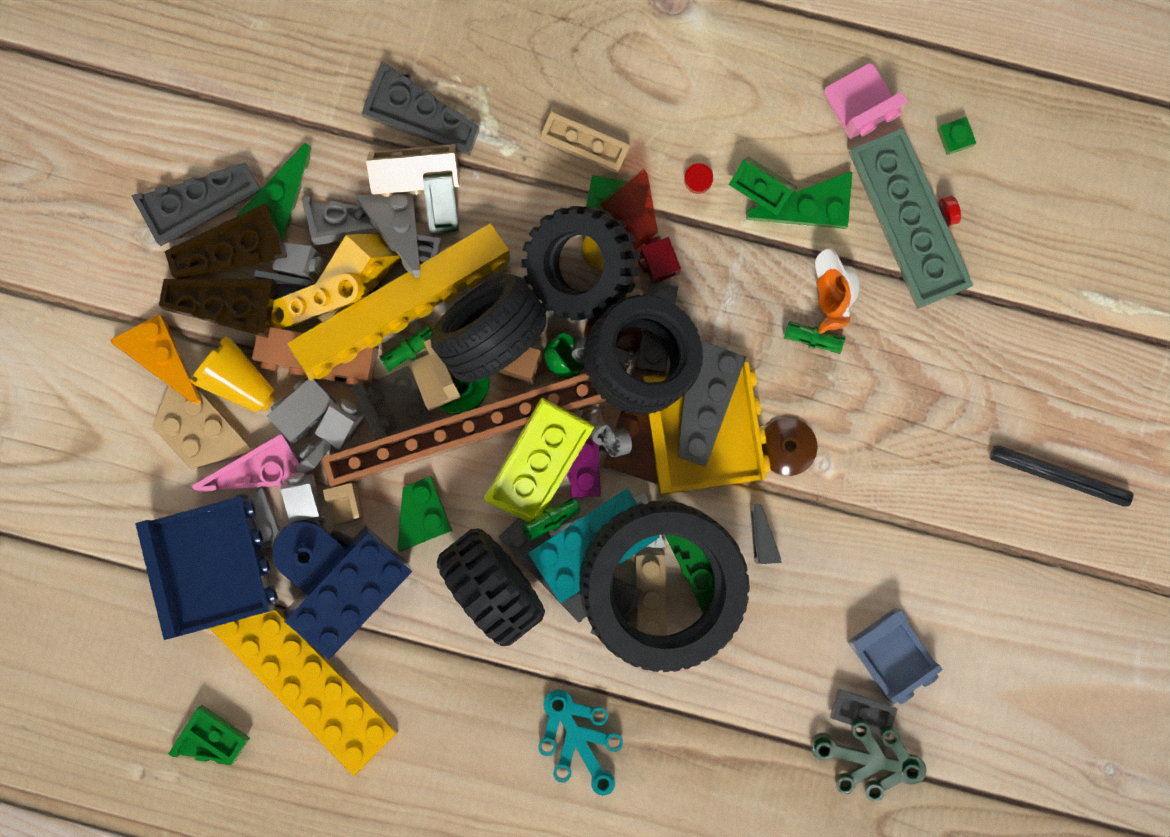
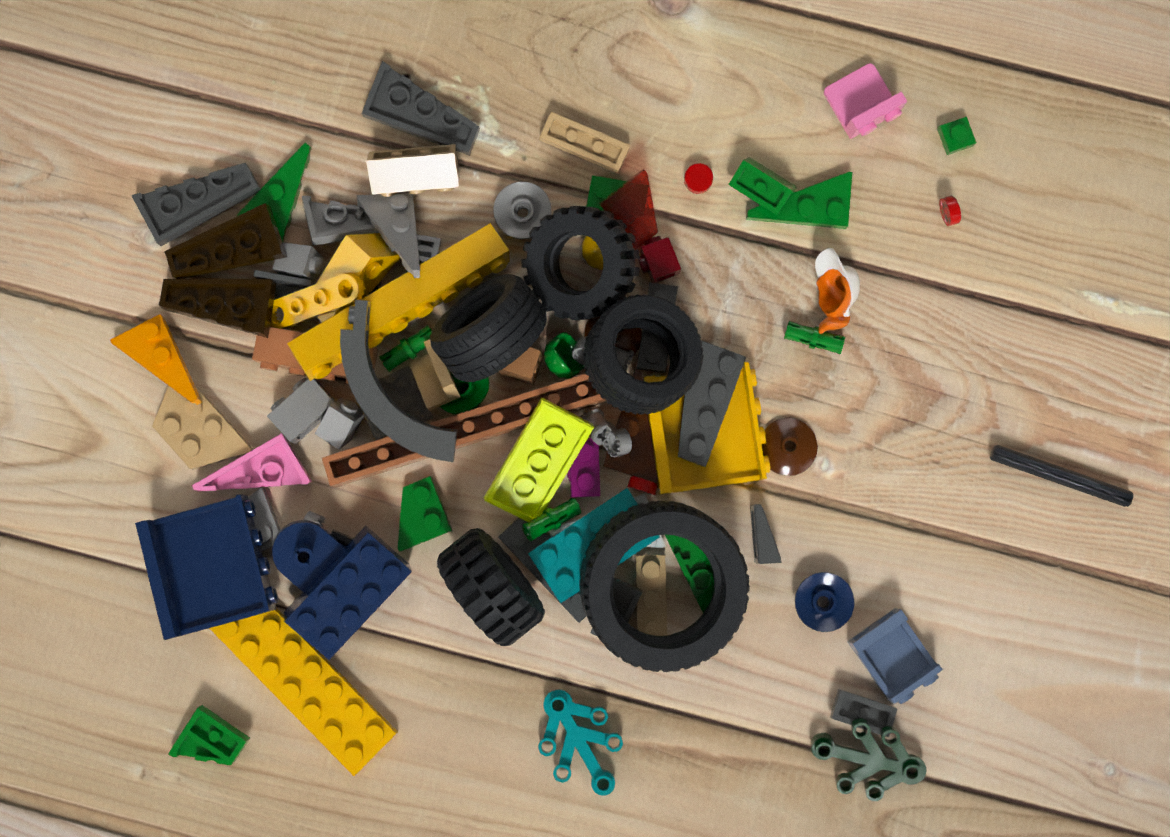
yellow cone [190,336,276,413] -> none
brick [280,472,322,522] -> none
light grey plate [295,439,332,474] -> none
tan panel [323,483,364,524] -> none
tile [422,173,459,234] -> none
sand green plate [849,127,973,309] -> none
none -> dark grey arch [340,300,457,462]
none -> light grey dish [493,182,551,239]
none -> red tile [627,476,658,496]
none -> dark blue dish [795,572,854,632]

